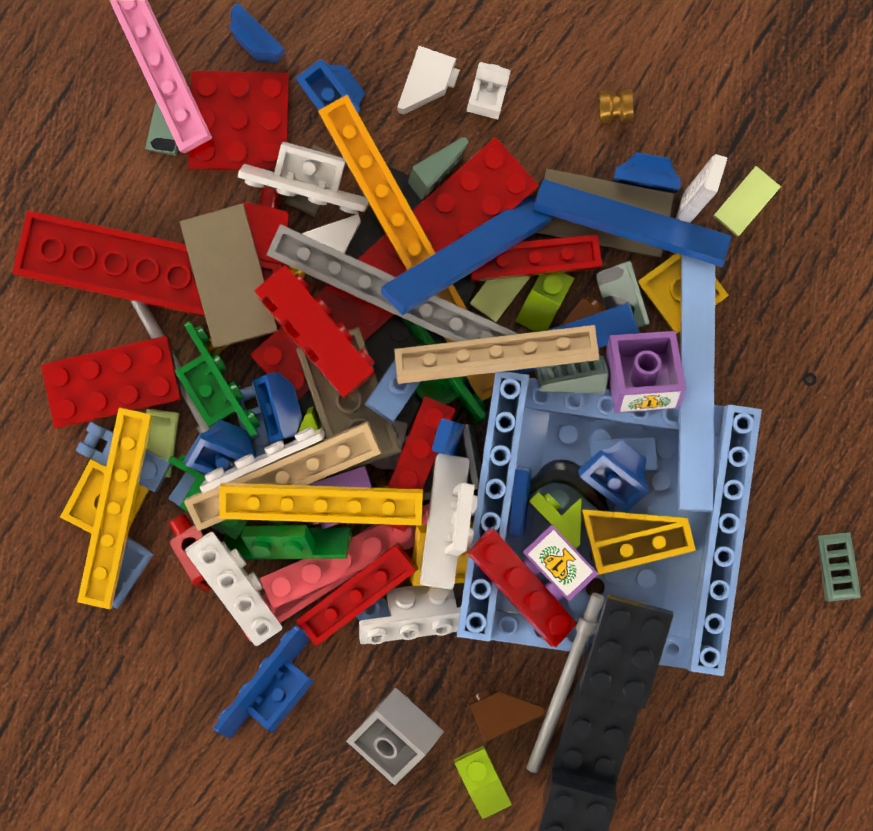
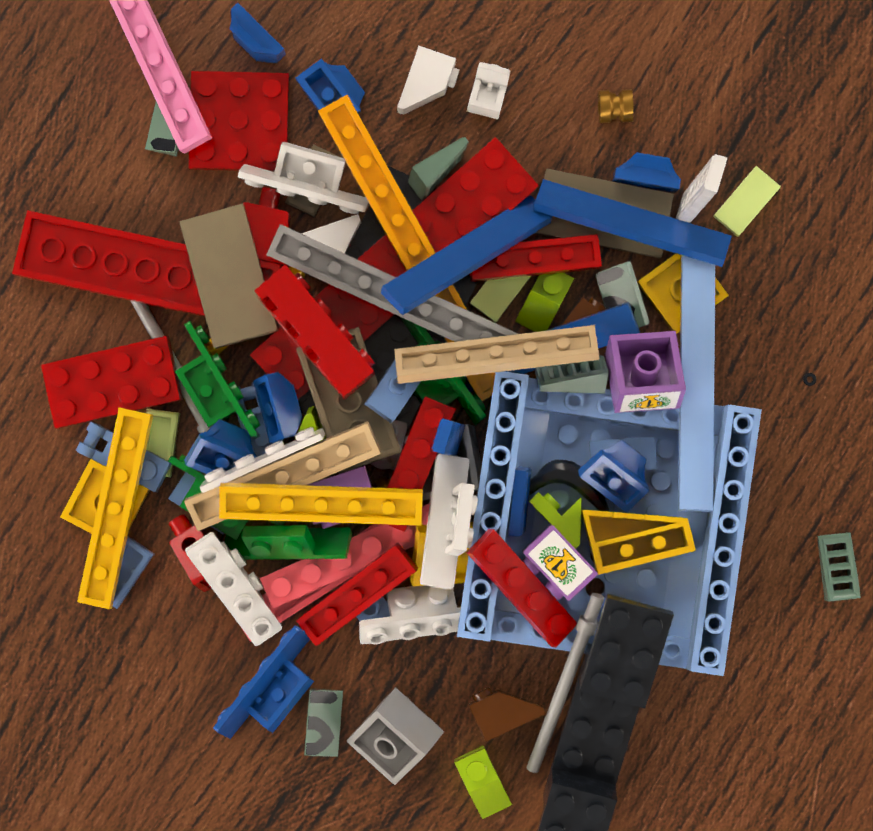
none -> slope [304,688,343,757]

